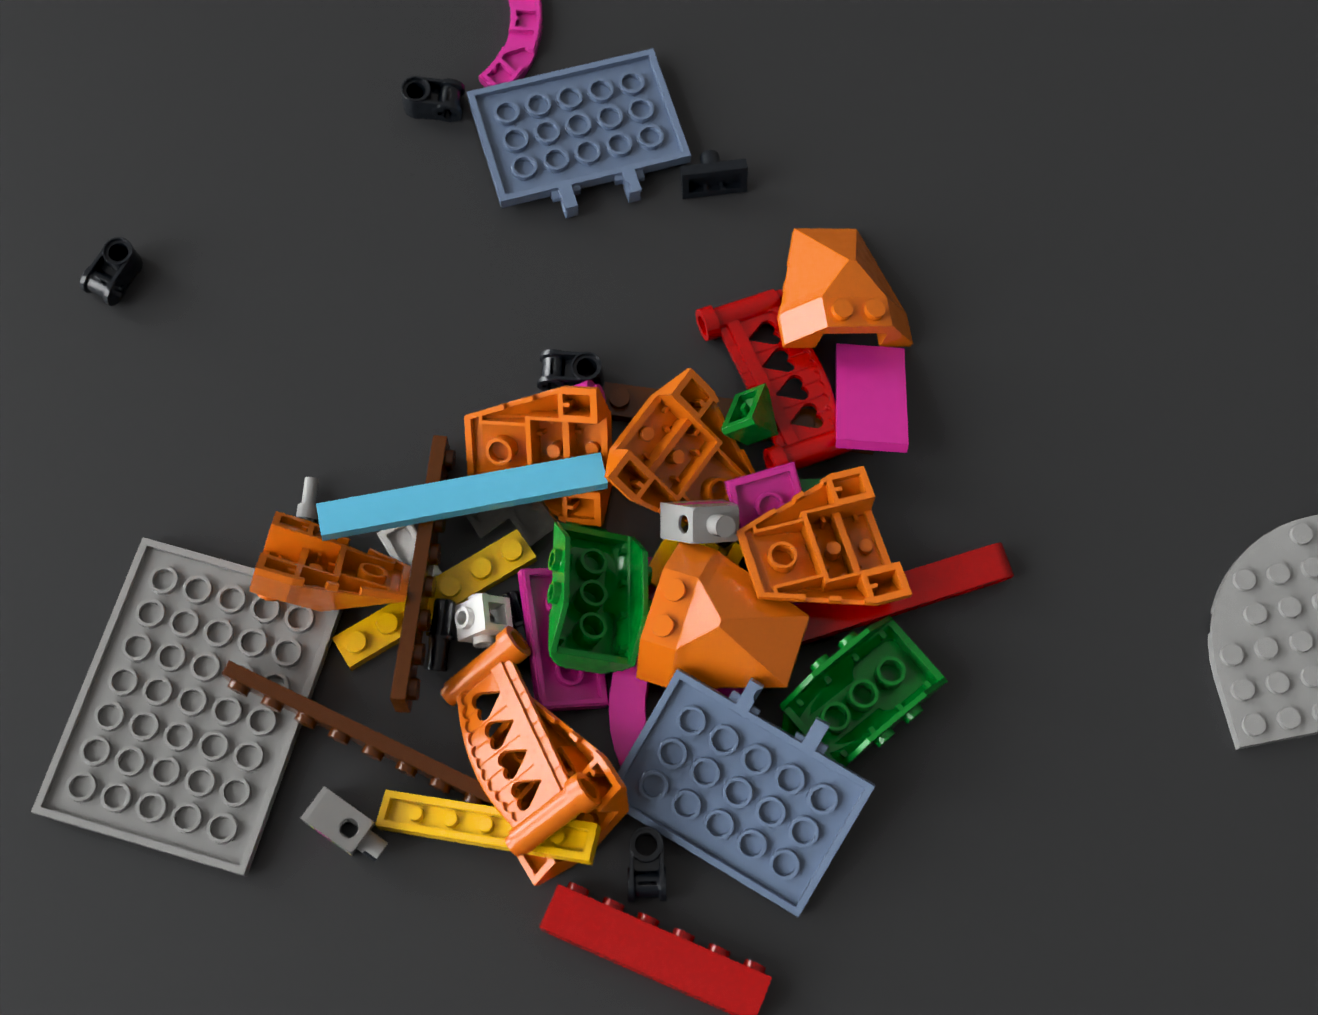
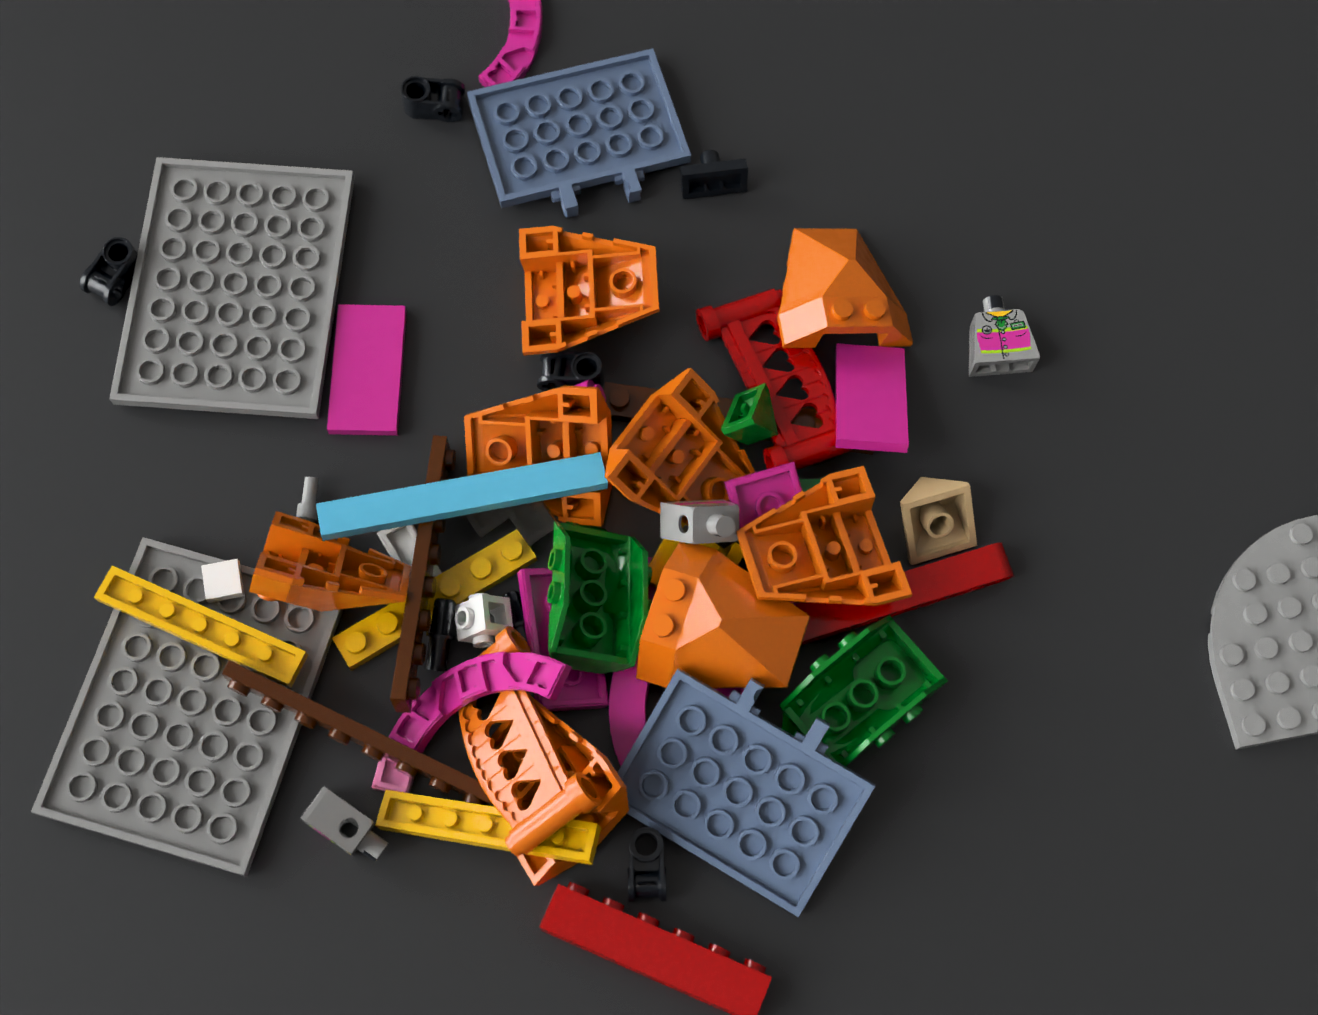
none -> yellow plate [94,566,308,688]
none -> light grey plate [109,157,355,419]
none -> white tile [201,559,245,603]
none -> dark pink tile [327,304,407,436]
none -> bright pink tile [371,757,414,793]
none -> dark pink tile [389,652,572,754]
none -> orange wedge [519,226,660,355]
none -> tan slope [900,477,977,565]
none -> torso [968,295,1040,377]

